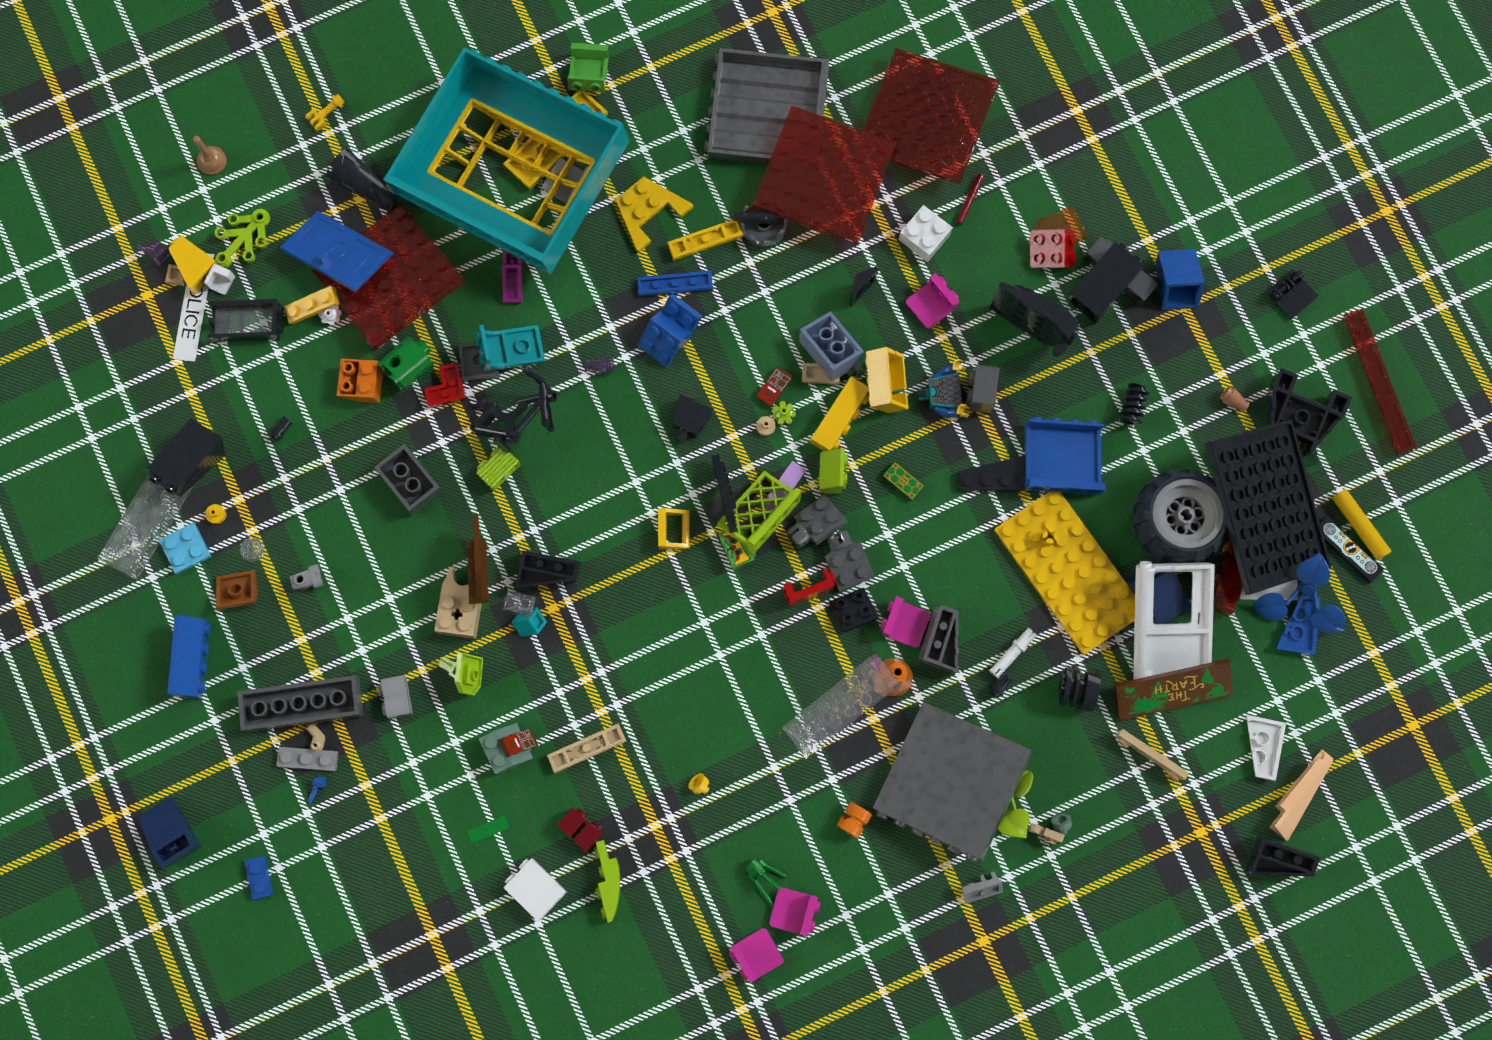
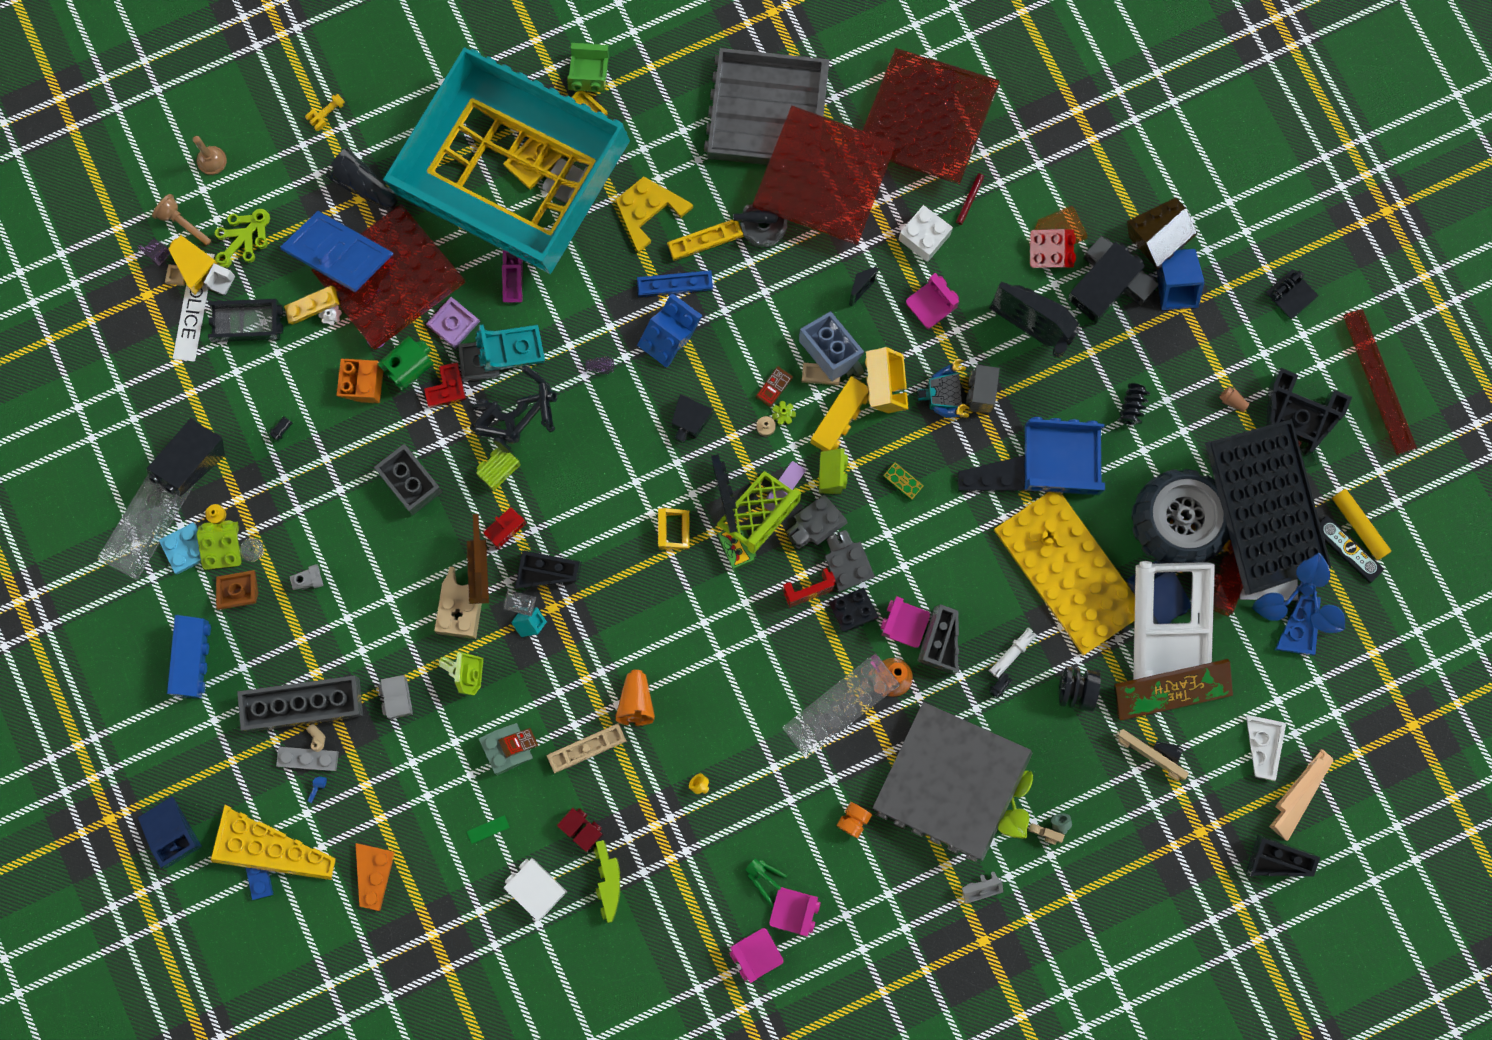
none -> medium nougat piece [152,194,211,245]
none -> lime bracket [197,520,242,569]
none -> yellow wing [211,805,335,880]
none -> orange wing [356,843,395,911]
none -> lavender tile [426,297,480,349]
none -> red panel [483,507,527,550]
none -> orange cone [615,670,655,726]
none -> dark brown wedge [1127,197,1197,270]
none -> black cone [1153,741,1183,764]

